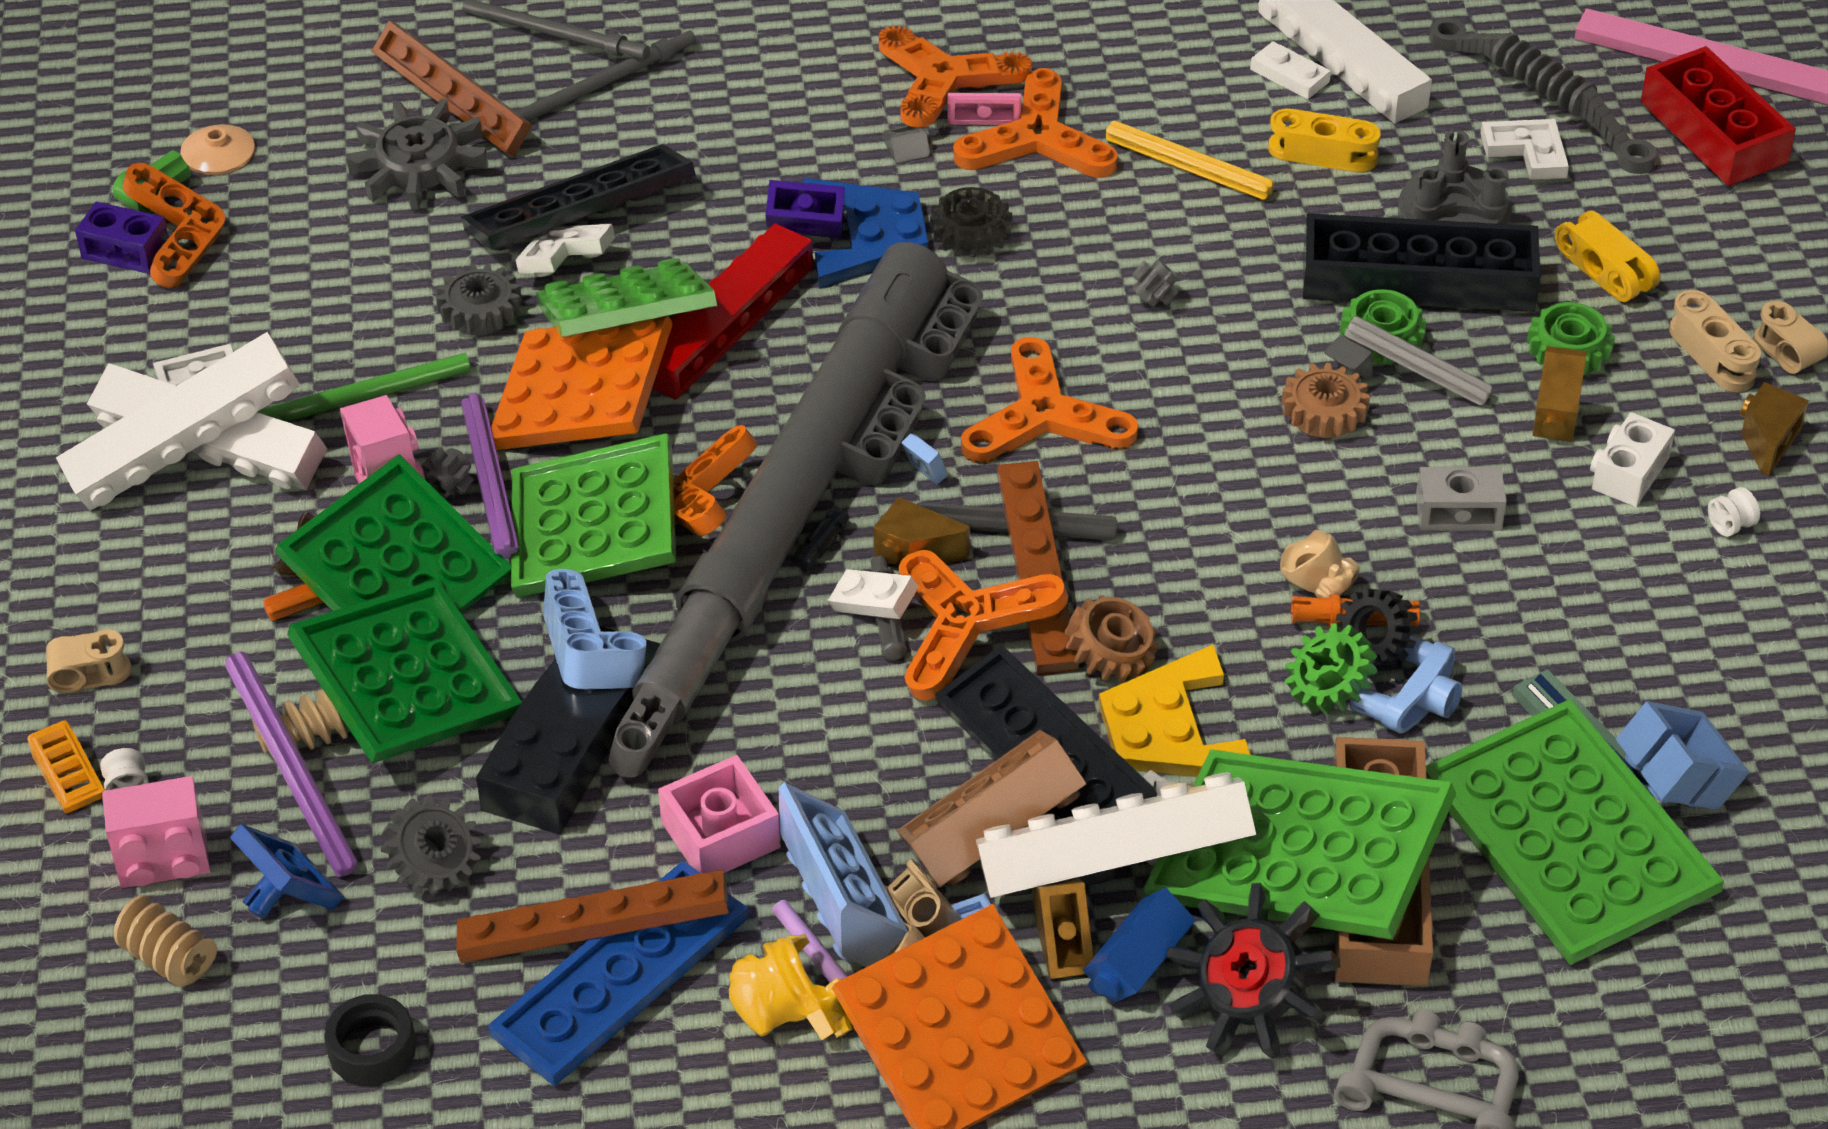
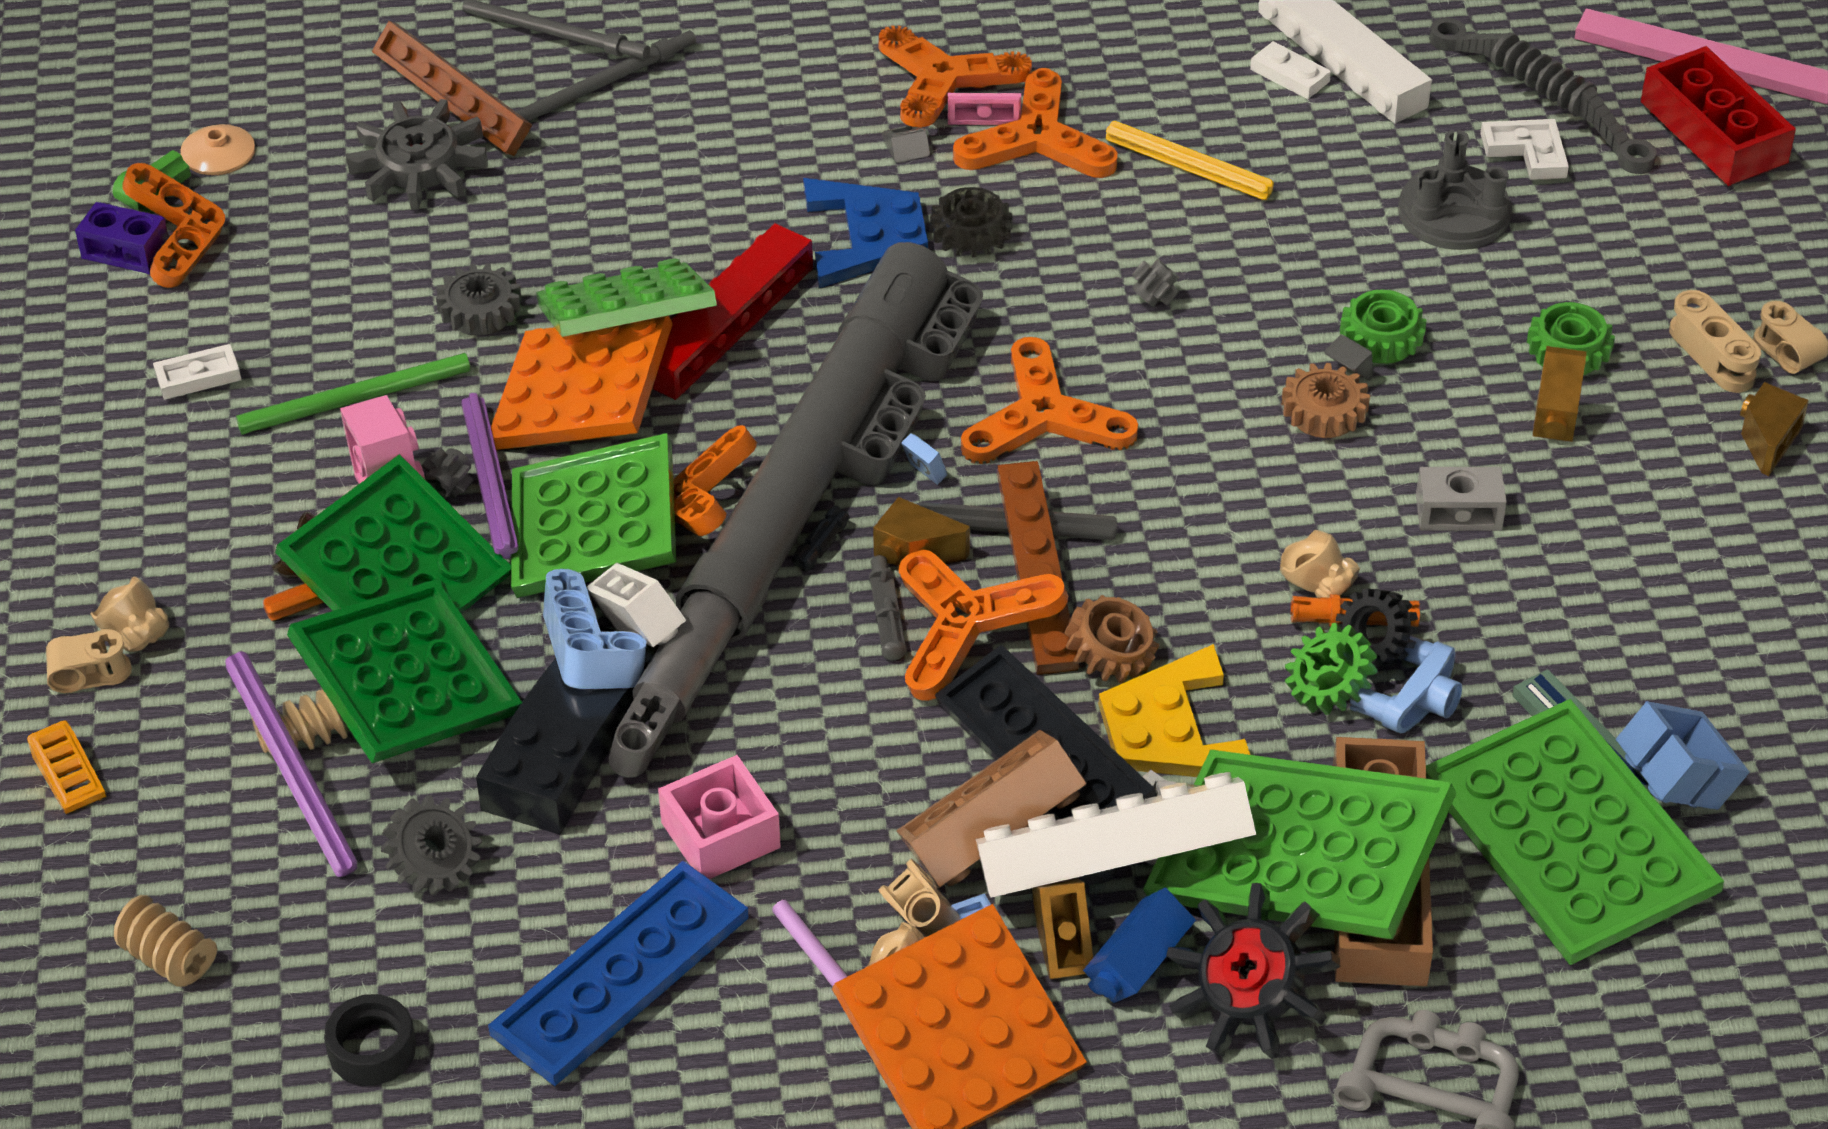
white brick [56,332,301,511] -> none
white brick [87,363,327,490] -> none
white wheel [100,748,149,791] -> none
bright pink brick [102,776,211,889] -> none
blue tile [230,824,344,918] -> none
dark orange plate [456,870,729,963] -> none
black plate [461,144,696,251] -> none
white plate [516,224,615,277] -> none
yellow piece [729,933,852,1040] -> none
dark purple brick [765,180,845,238] -> none
light blue slope [778,782,908,967] -> none
white plate [828,569,919,619] -> none
yellow piece [1268,108,1381,173] -> none
black brick [1302,213,1541,312] -> none
light grey axle [1345,316,1492,406] -> none
yellow piece [1555,210,1660,302] -> none
white brick [1590,412,1675,507] -> none
white wheel [1708,487,1760,537] -> none
none -> tan hair [90,576,169,652]
none -> white brick [587,563,686,647]

